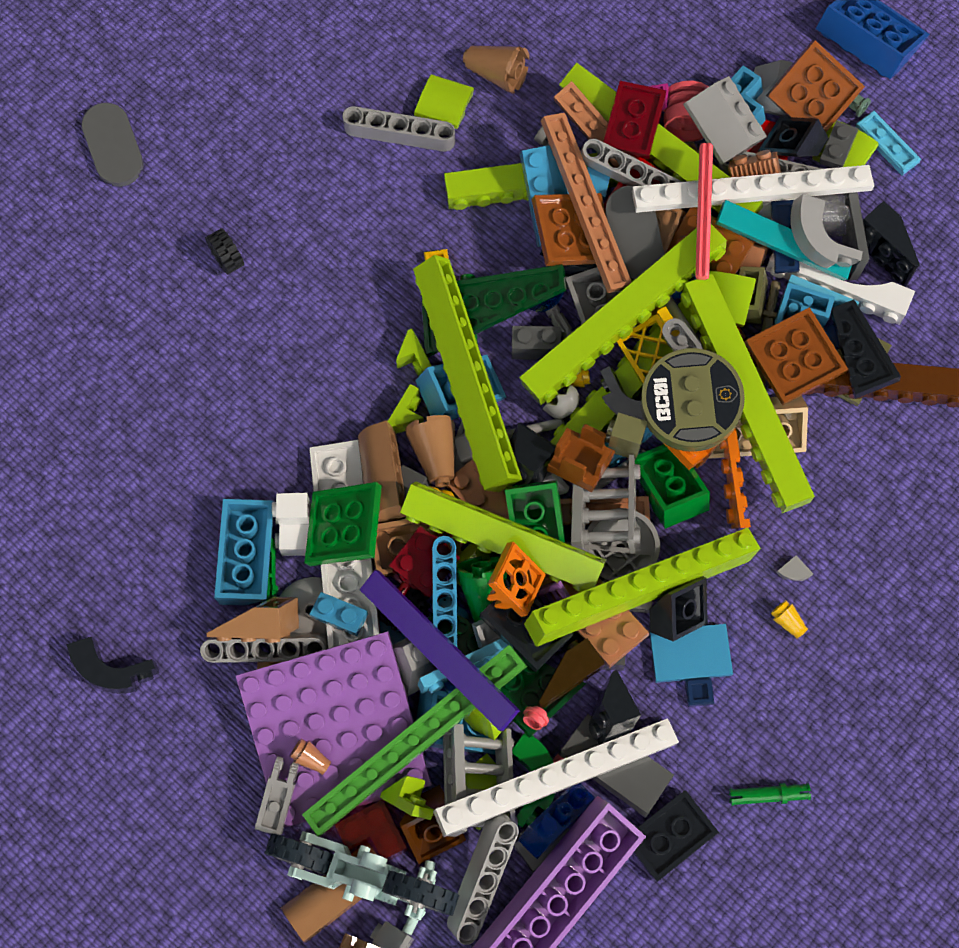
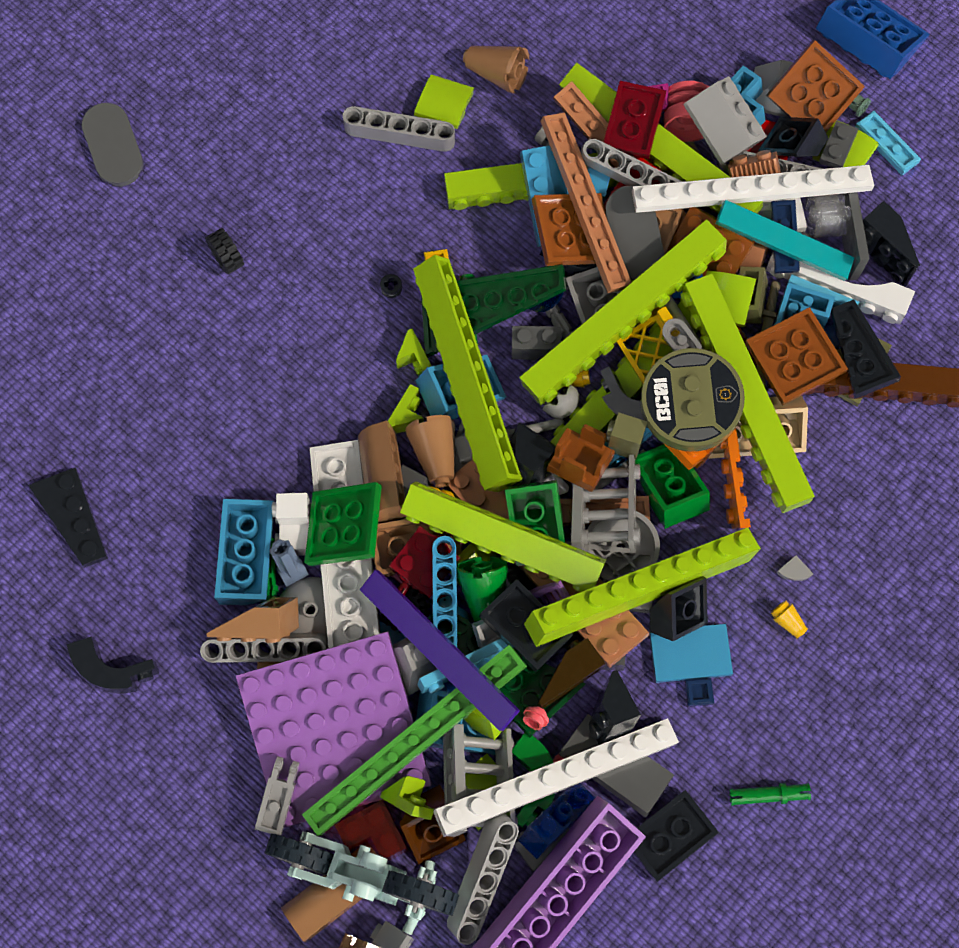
nougat cone [290,738,331,775] -> none
dark azure plate [309,592,368,636] -> none
orange piece [487,542,546,617] -> none
coral axle [695,143,713,280] -> none
light grey arch [791,194,863,269] -> none
none -> black wing [28,468,108,568]
none -> sand blue piece [269,539,309,587]
none -> black bush [380,274,402,298]

